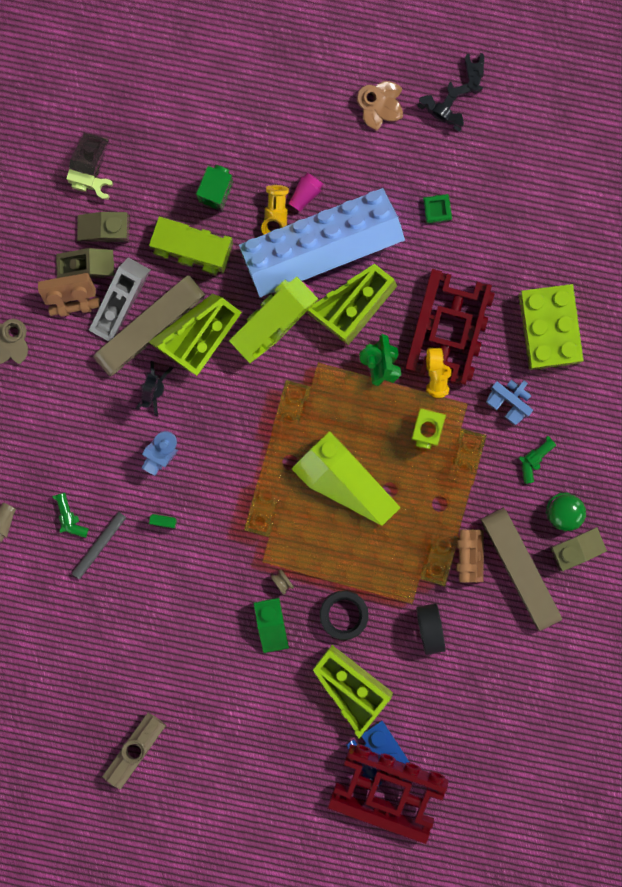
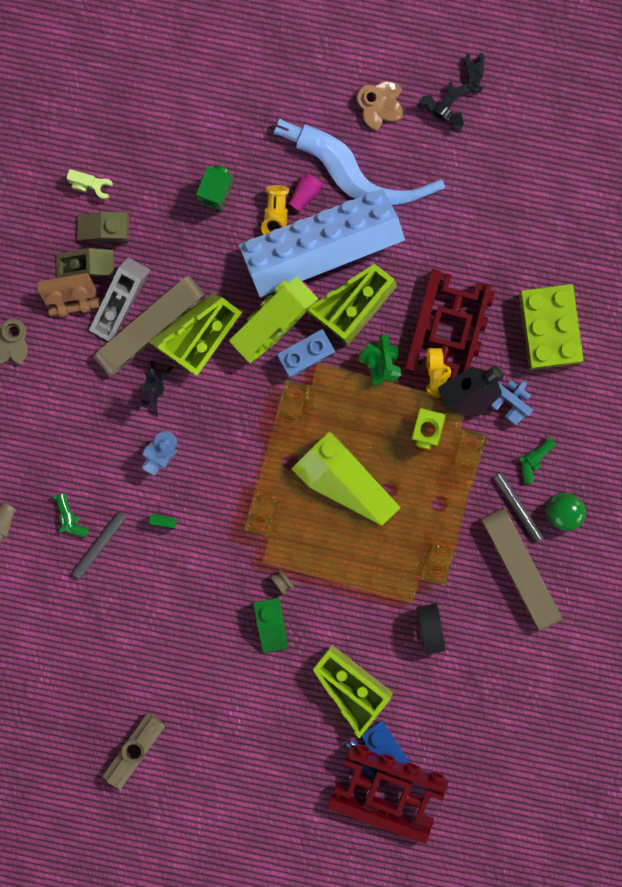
clear smoke slope [69,132,109,177] -> none
lime wedge [149,217,233,275] -> none
black tyre [320,591,369,640] -> none
green tile [423,194,452,224] -> none
medium nougat plate [457,530,484,582] -> none
olive slope [549,527,607,571] -> none
none -> light blue animal [274,119,445,205]
none -> medium blue brick [277,329,335,379]
none -> black torso [438,366,504,417]
none -> dark grey bar [493,472,544,543]

